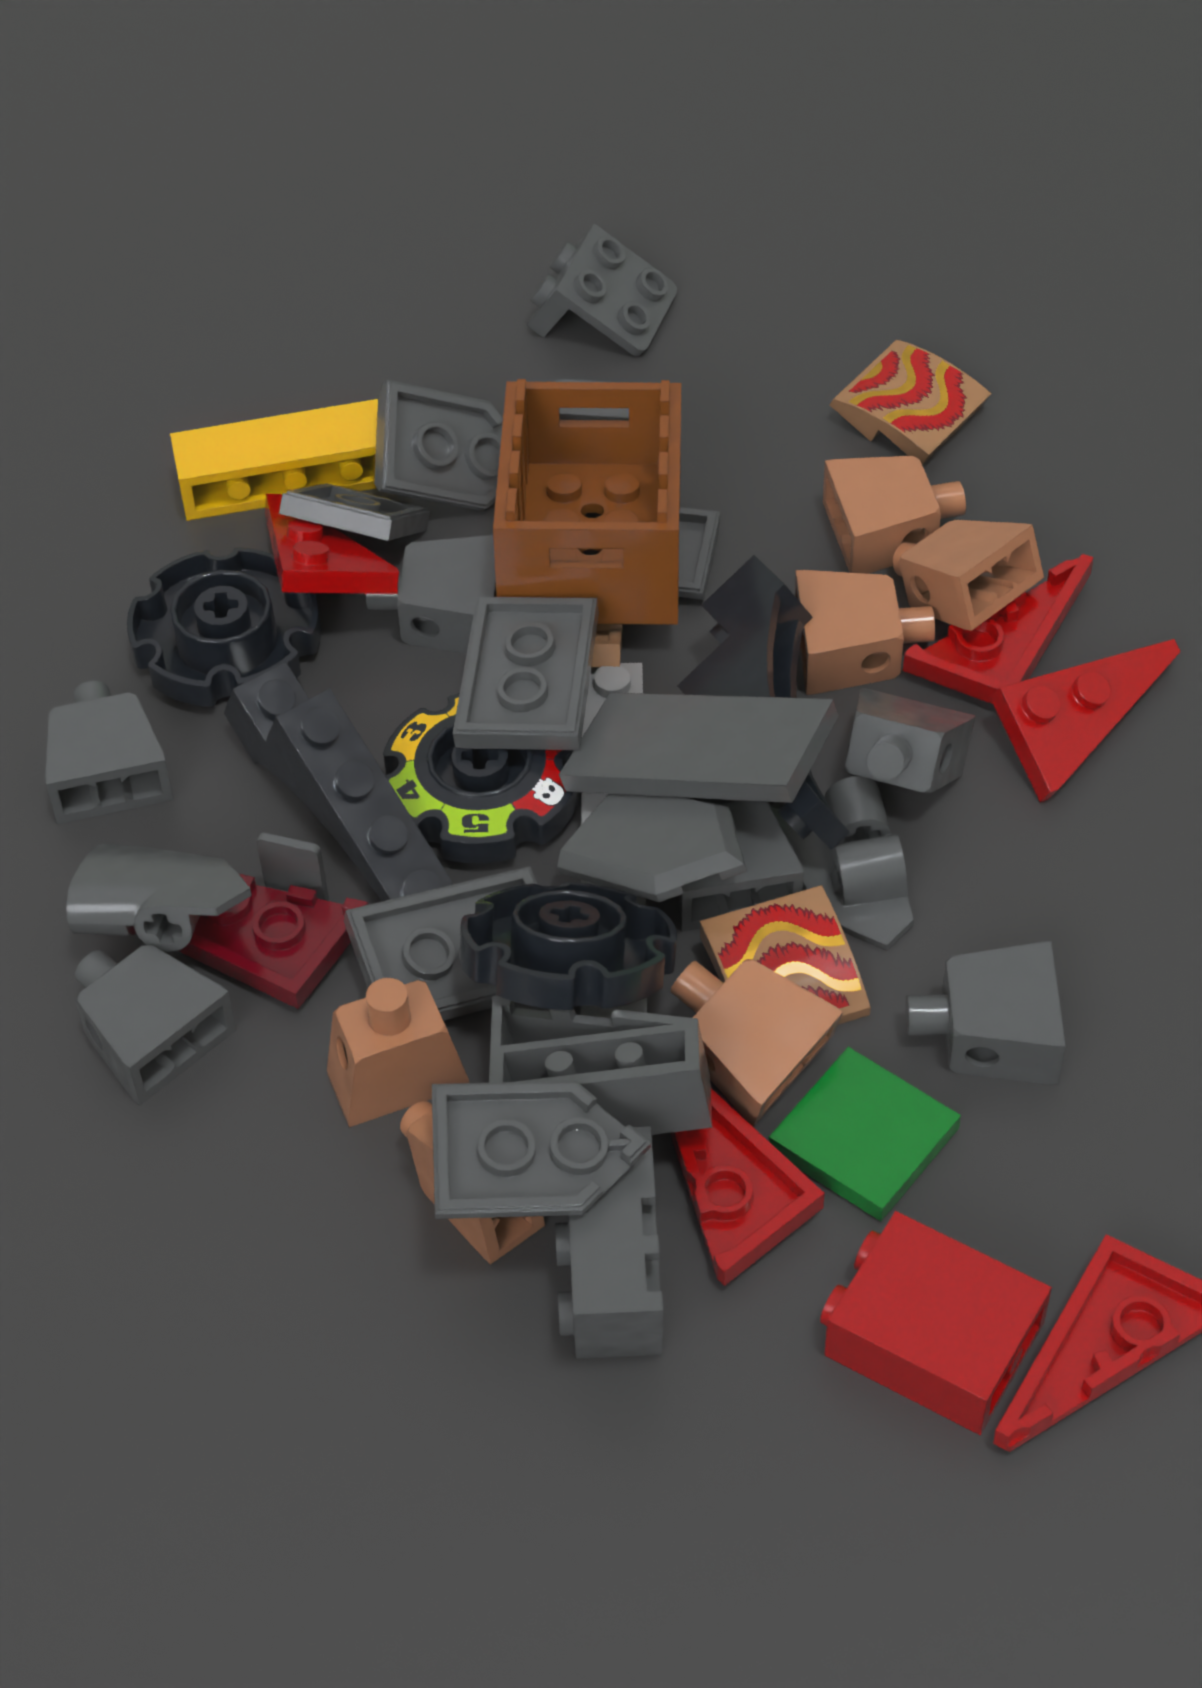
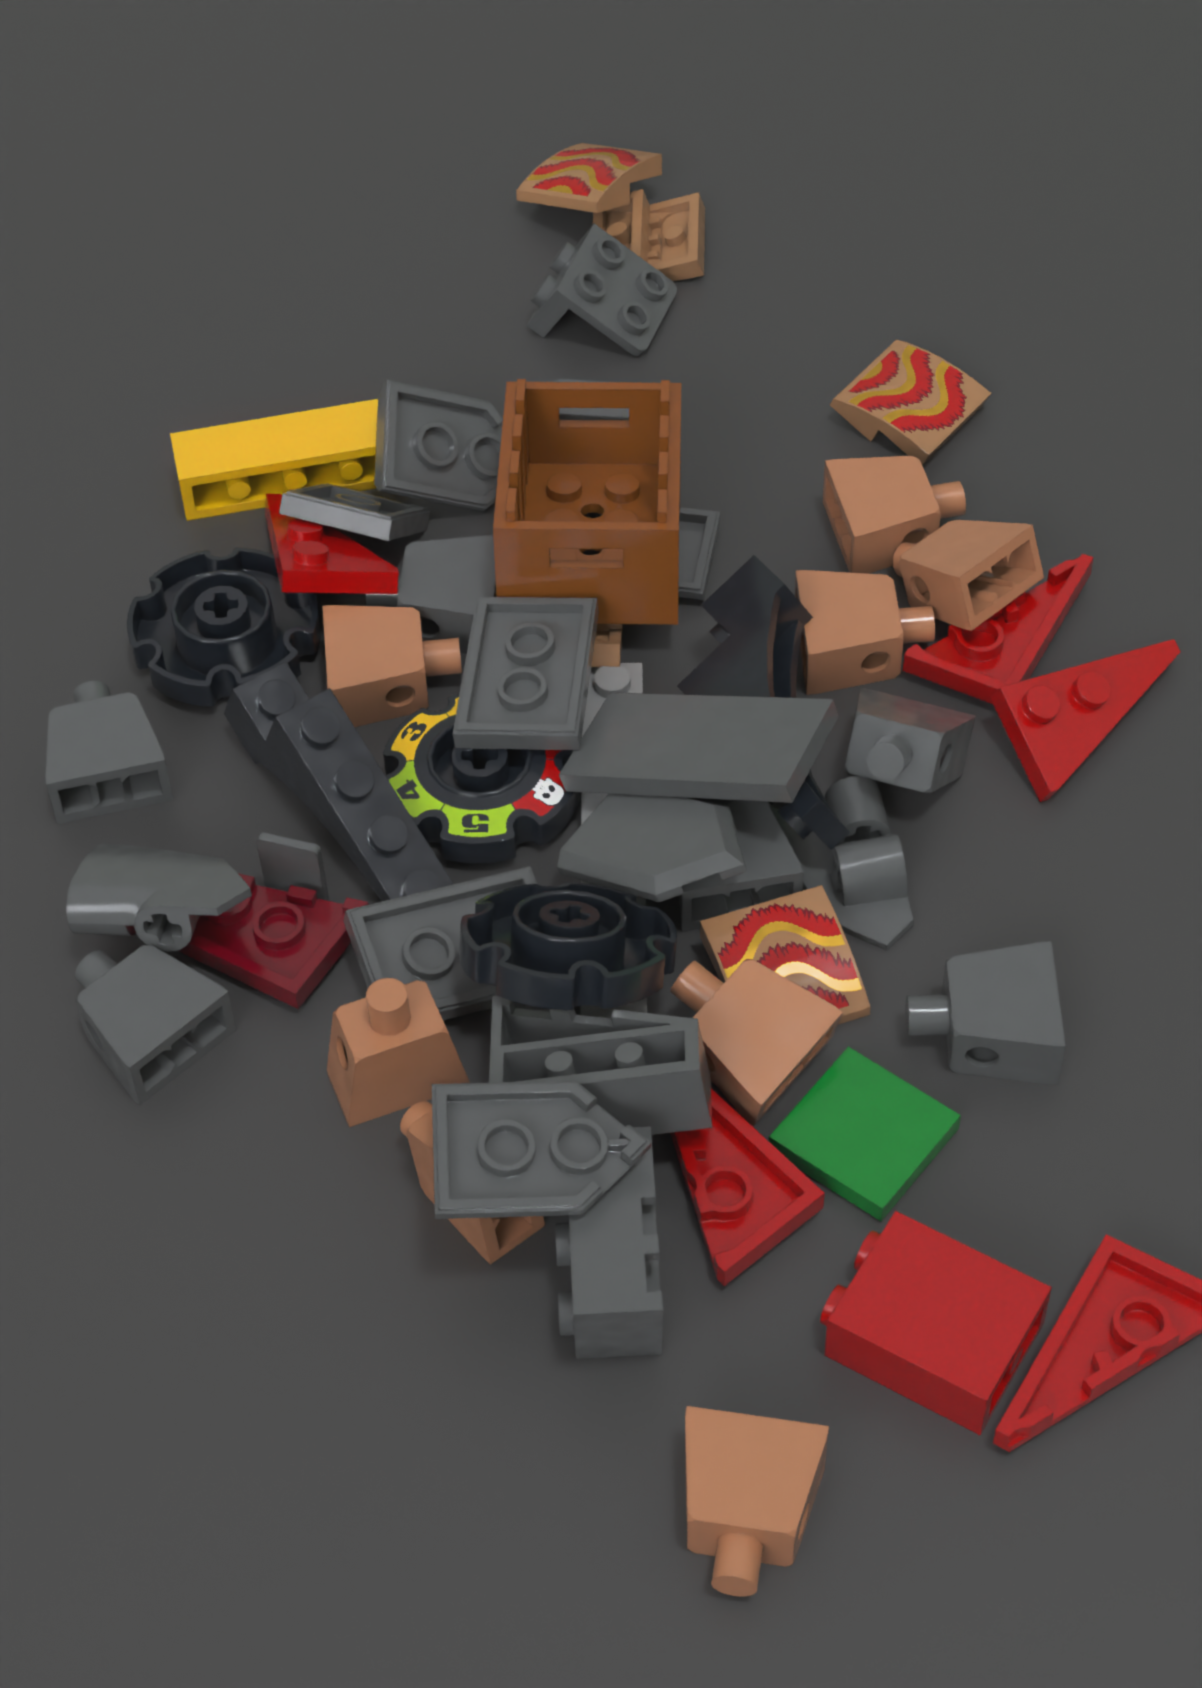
none -> nougat torso [322,605,462,727]
none -> slope [516,143,662,213]
none -> medium nougat slope [593,189,705,281]
none -> nougat torso [685,1406,829,1597]

